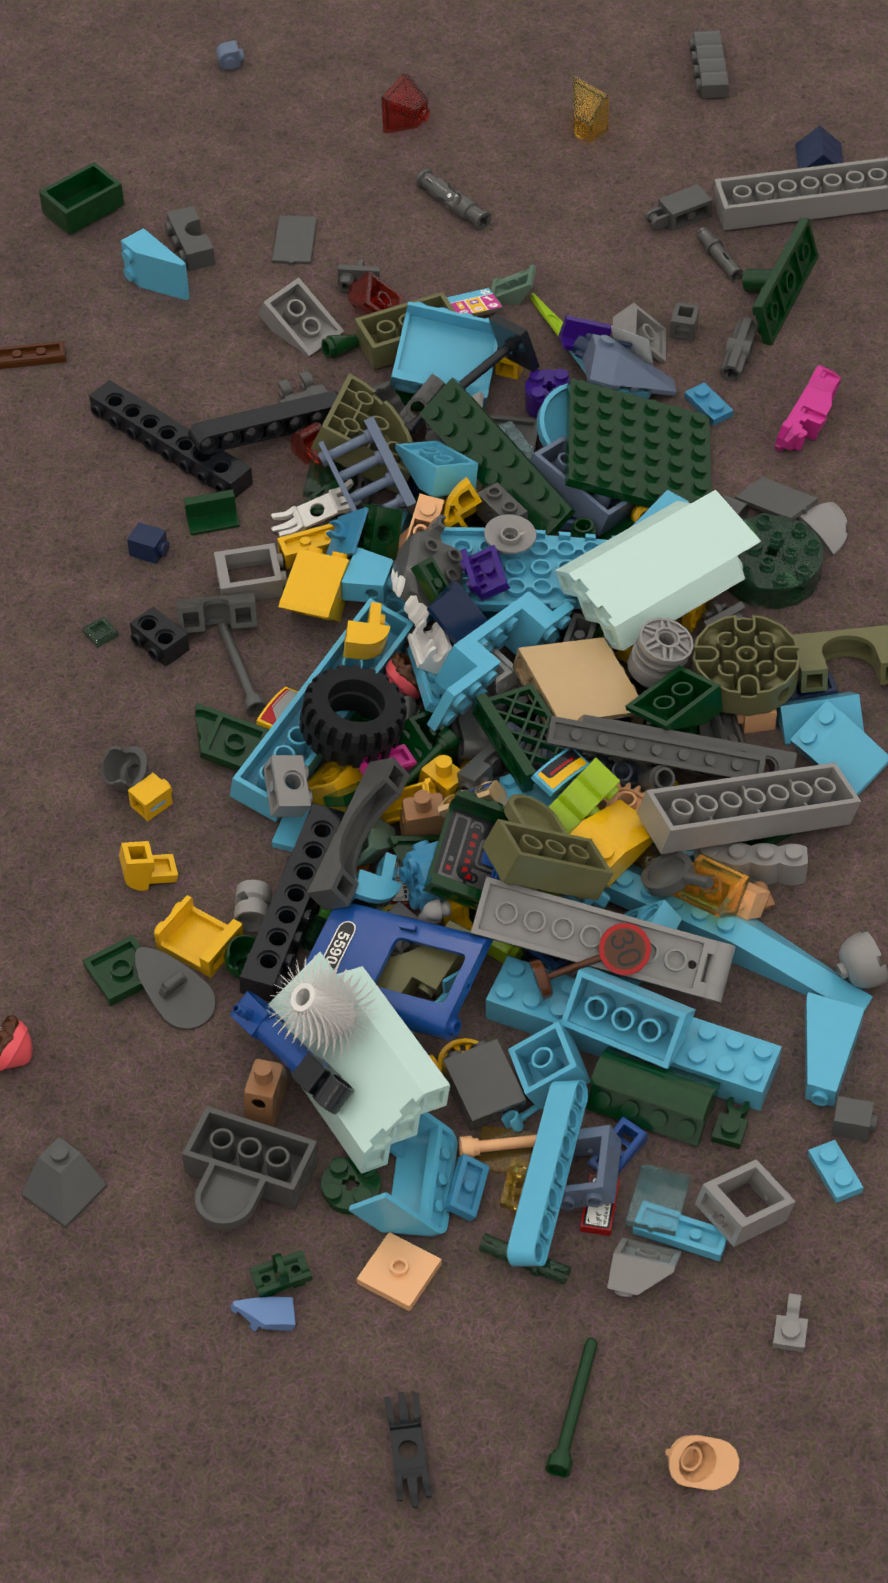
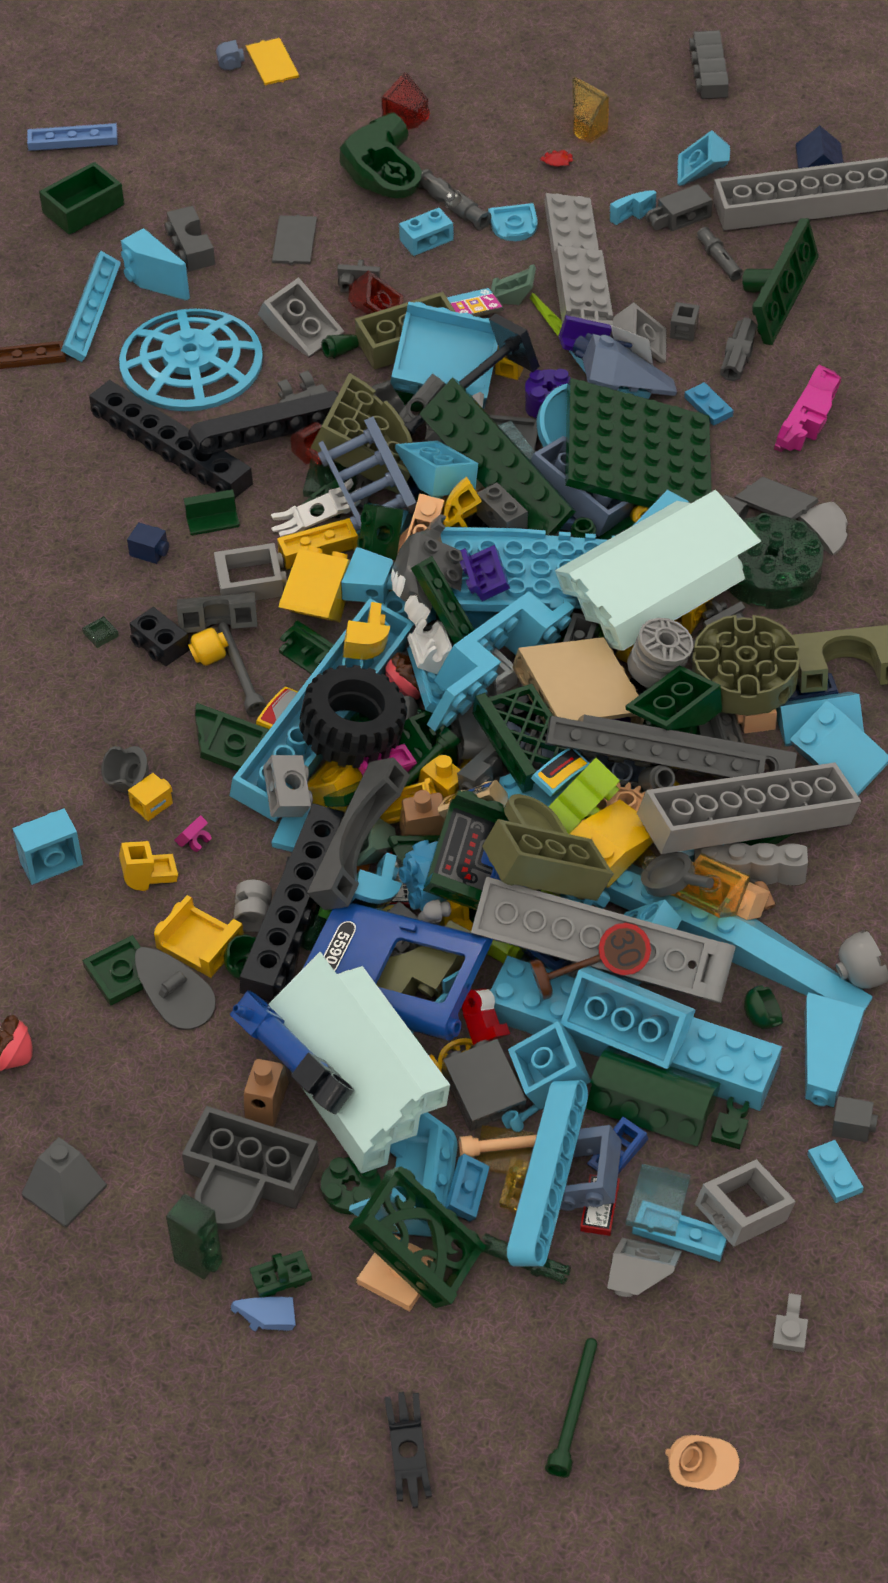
white piece [268,957,378,1060] -> none
dark azure piece [326,507,369,557] -> none
dark blue slope [427,580,488,644] -> none
light grey dish [484,514,536,554] -> none
none -> medium azure brick [12,808,83,885]
none -> medium blue plate [27,123,118,151]
none -> medium azure plate [61,251,121,362]
none -> medium azure dish [119,309,263,411]
none -> clear green brick [166,1193,223,1280]
none -> dark pink tile [174,815,212,852]
none -> yellow head [188,627,229,666]
none -> yellow piece [246,38,299,85]
none -> dark green hinge [279,620,334,674]
none -> dark green piece [340,113,422,199]
none -> dark green fence [348,1167,486,1308]
none -> medium azure brick [399,208,454,256]
none -> red leg [462,988,510,1046]
none -> medium azure tile [488,203,538,241]
none -> red piece [540,150,574,167]
none -> light grey hinge [544,193,614,338]
none -> medium azure slope [610,190,657,225]
none -> medium azure slope [677,130,730,186]
none -> dark green hair [744,985,783,1030]

